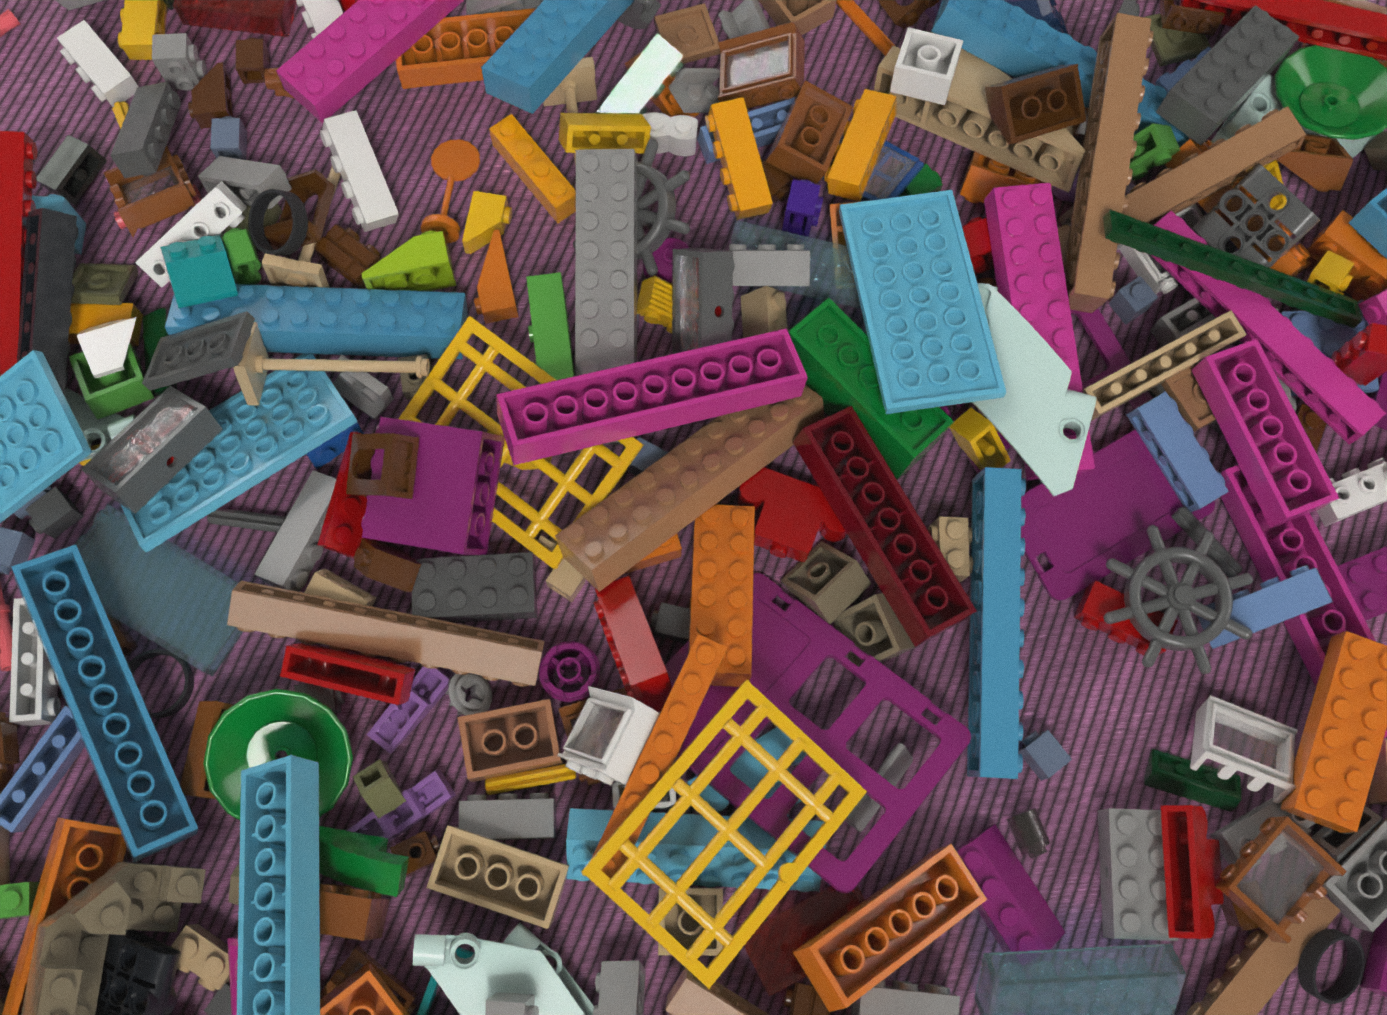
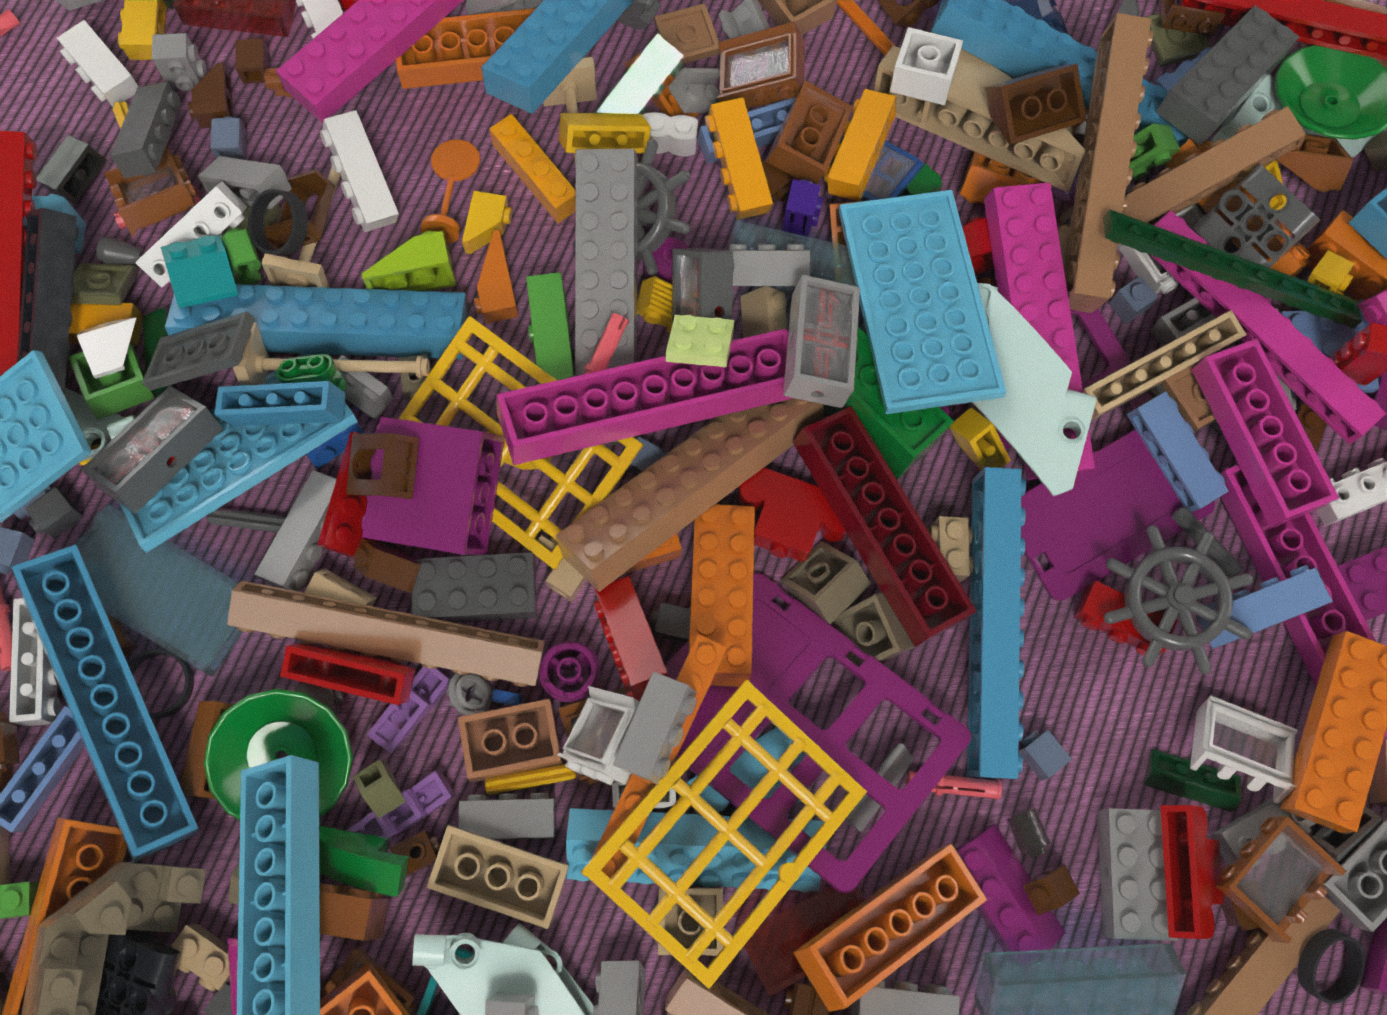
reddish brown brick [314,224,381,289] -> none
none -> dark grey cone [97,236,143,265]
none -> dark azure brick [215,381,345,427]
none -> green brick [276,354,347,392]
none -> blue tile [491,689,523,706]
none -> coral pin [584,313,629,374]
none -> light grey brick [613,672,697,785]
none -> yellowish green plate [666,315,734,367]
none -> brick [783,275,860,408]
none -> coral pin [906,770,1002,800]
none -> reddish brown brick [1023,864,1080,915]

